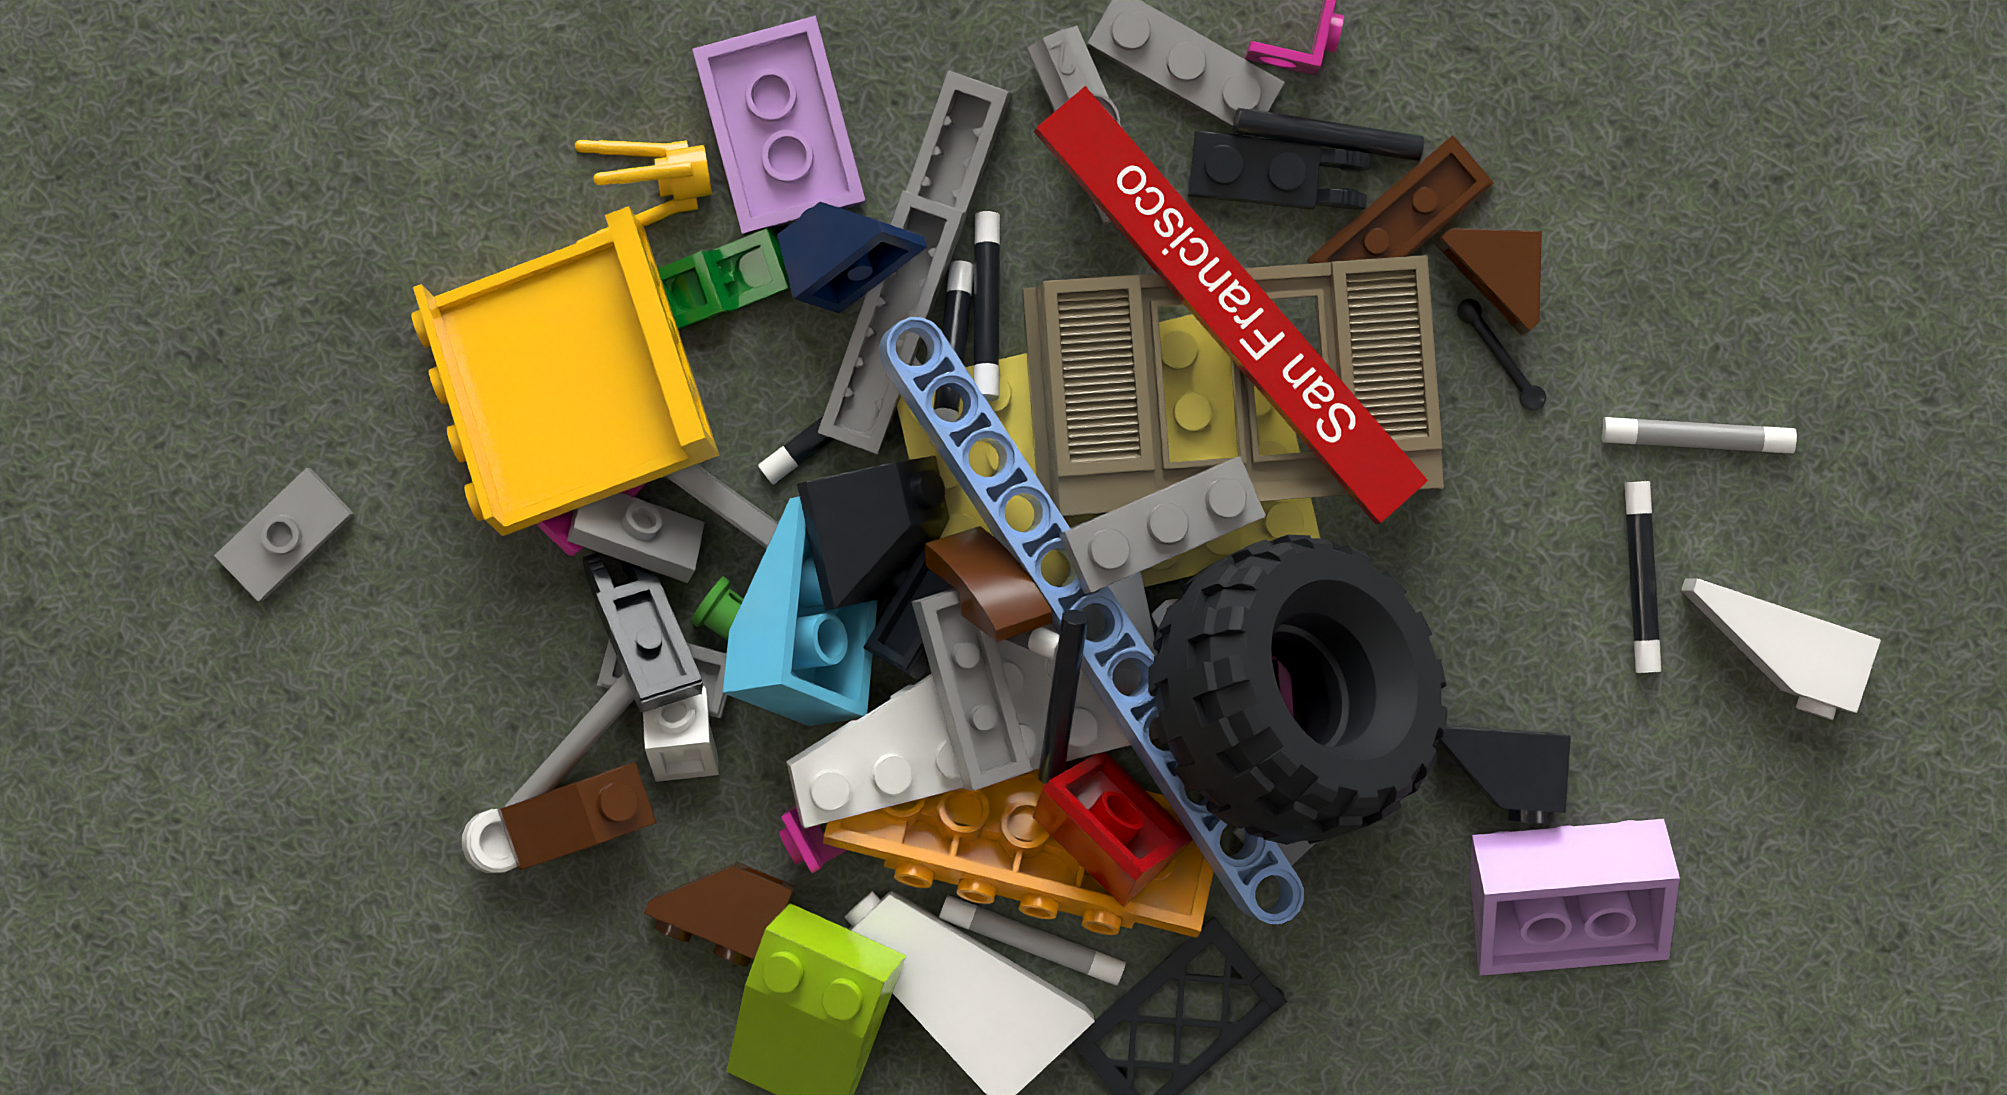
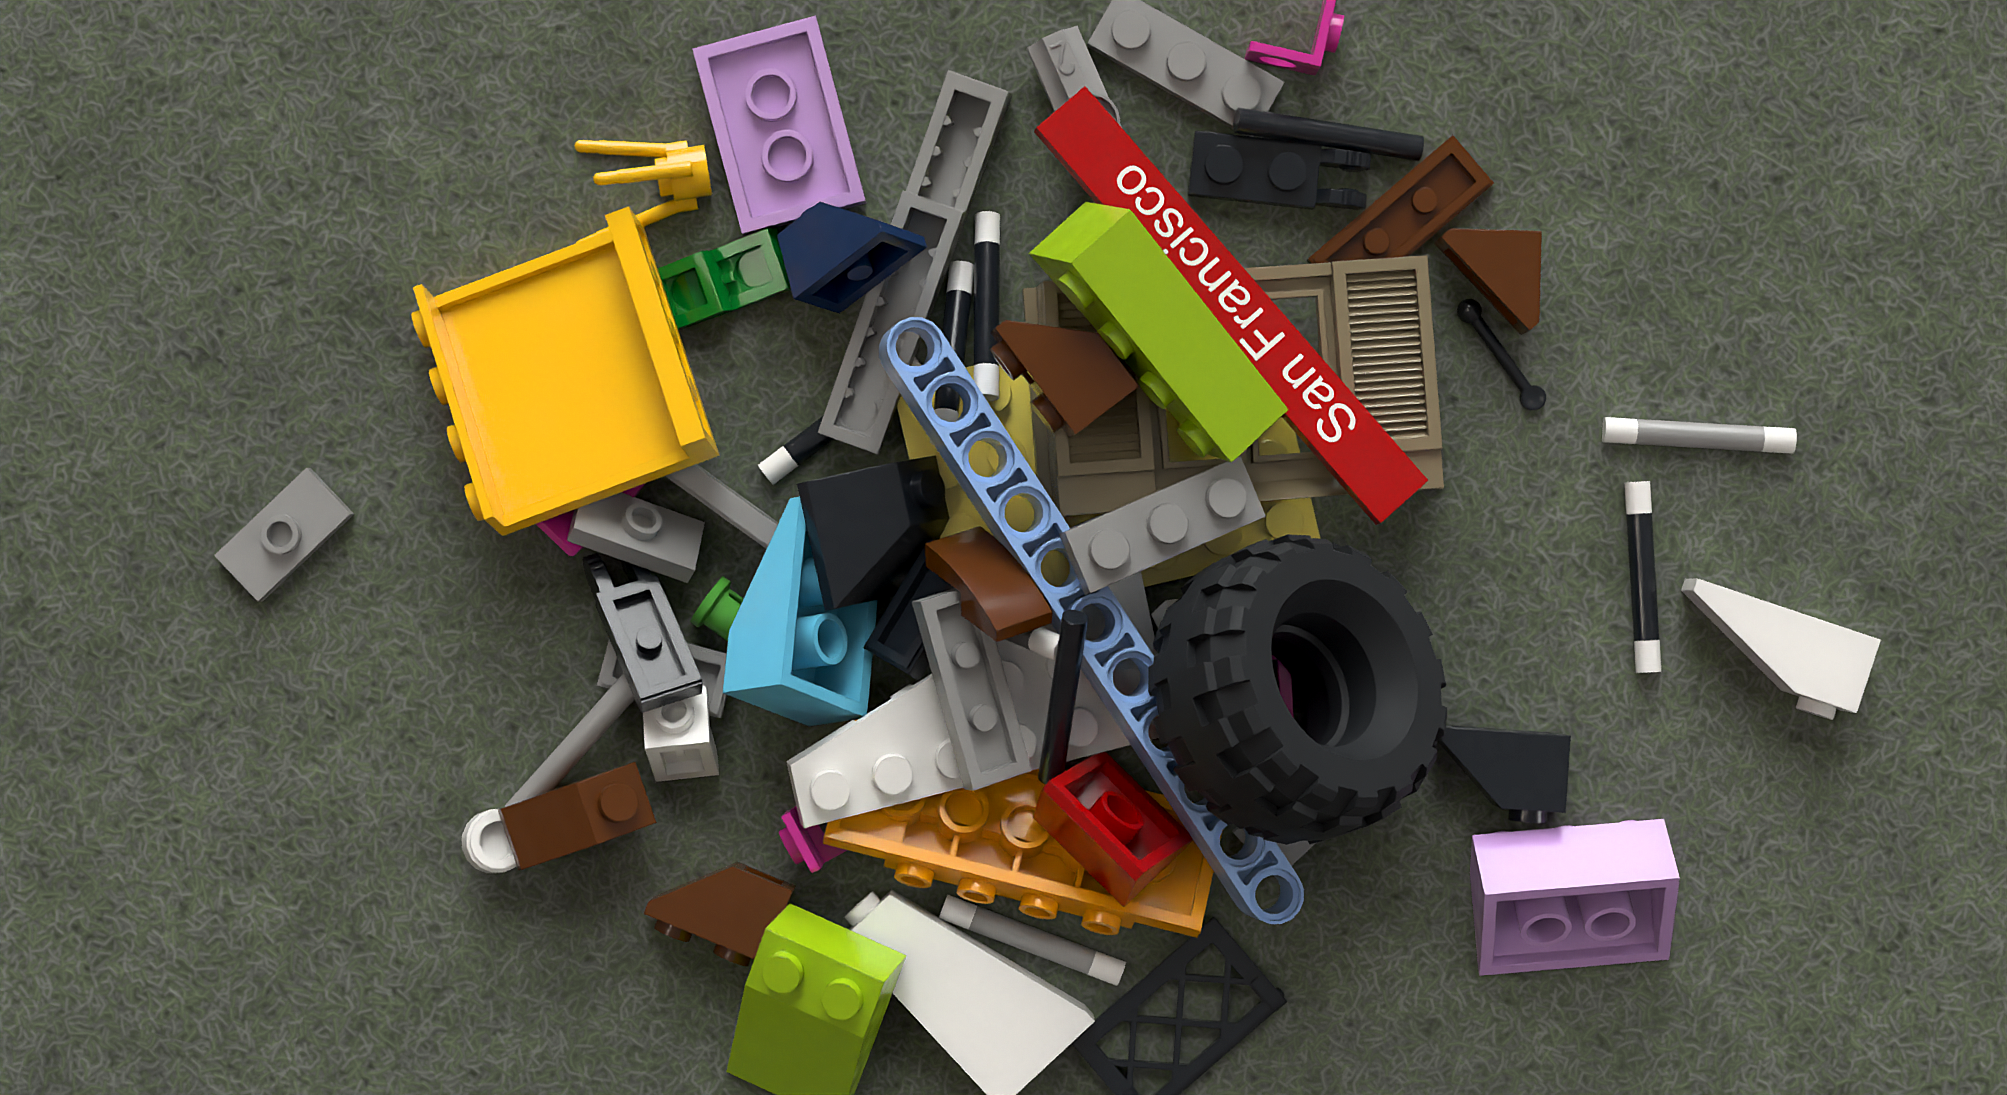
none -> reddish brown slope [990,320,1139,437]
none -> lime wedge [1028,202,1289,463]

